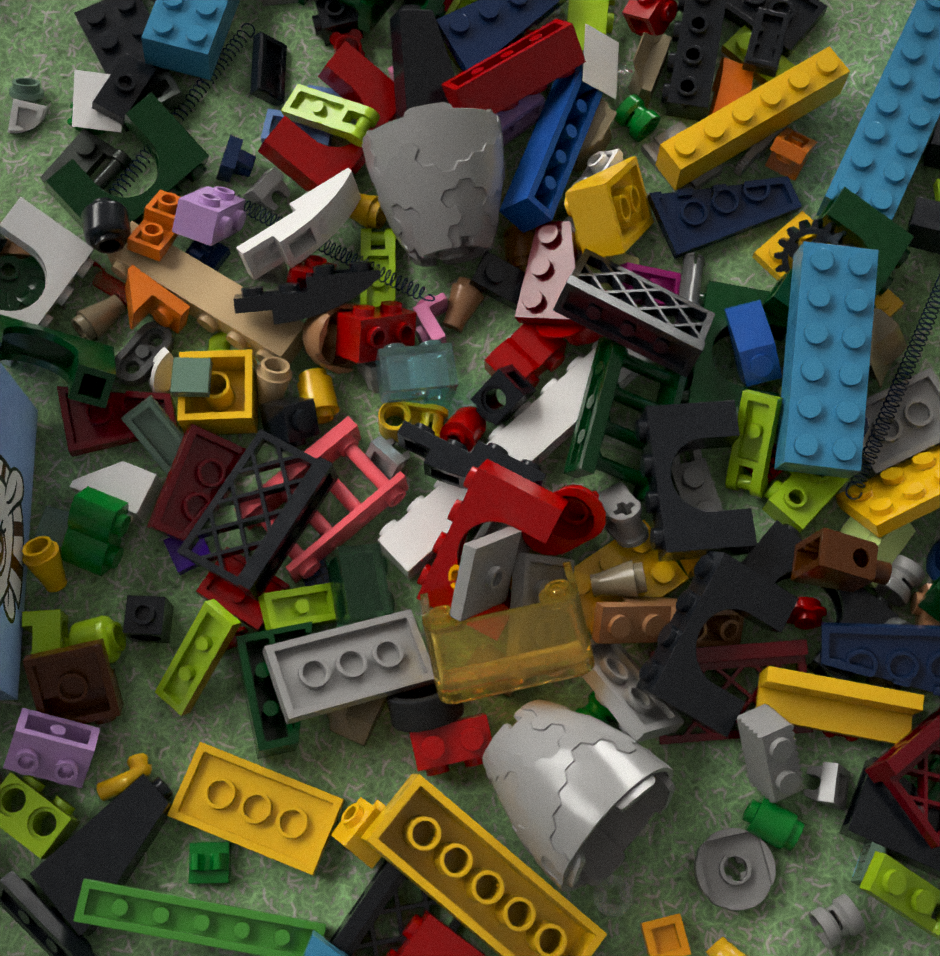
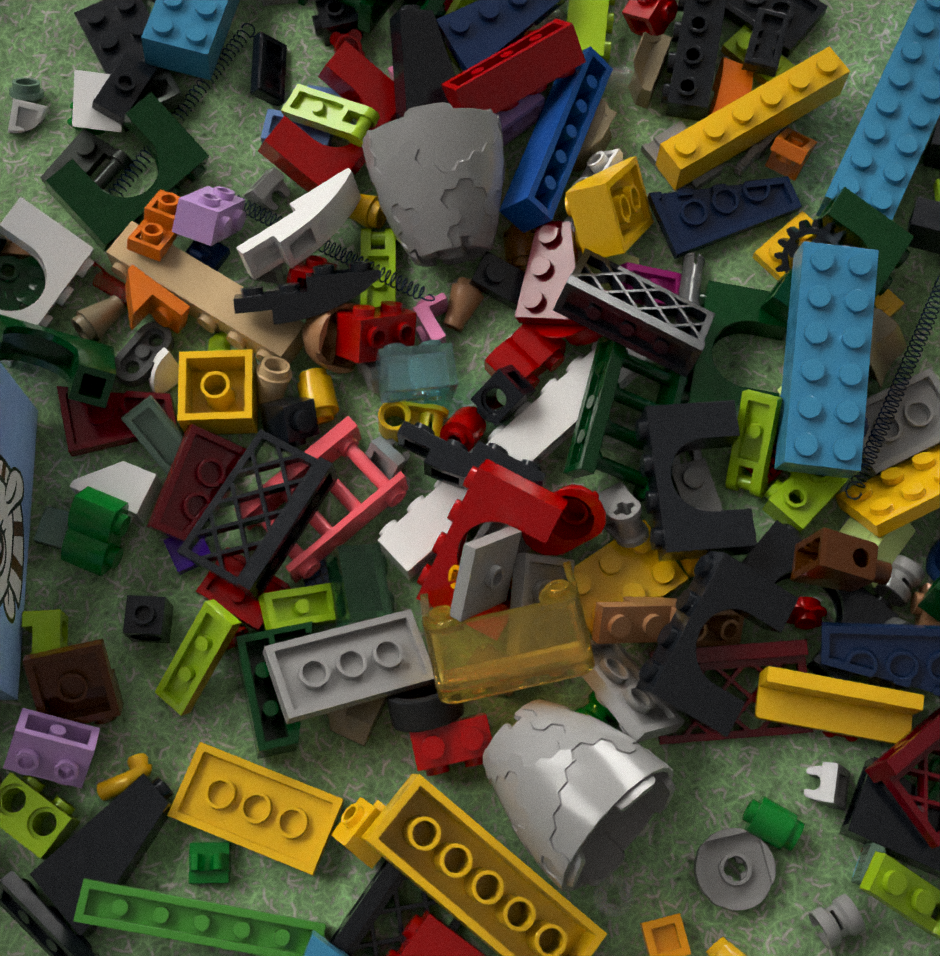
yellow cone [22,536,68,592] -> none
lime head [65,615,126,664] -> none
black head [81,197,132,254] -> none
sand green tile [170,357,213,397] -> none
dark blue tile [216,135,256,182] -> none
white sticker [582,23,619,99] -> none
dark tan cone [590,560,647,597] -> none
green wheel [614,94,661,142] -> none
blue slope [724,300,782,387] -> none
light grey brick [737,704,805,803] -> none

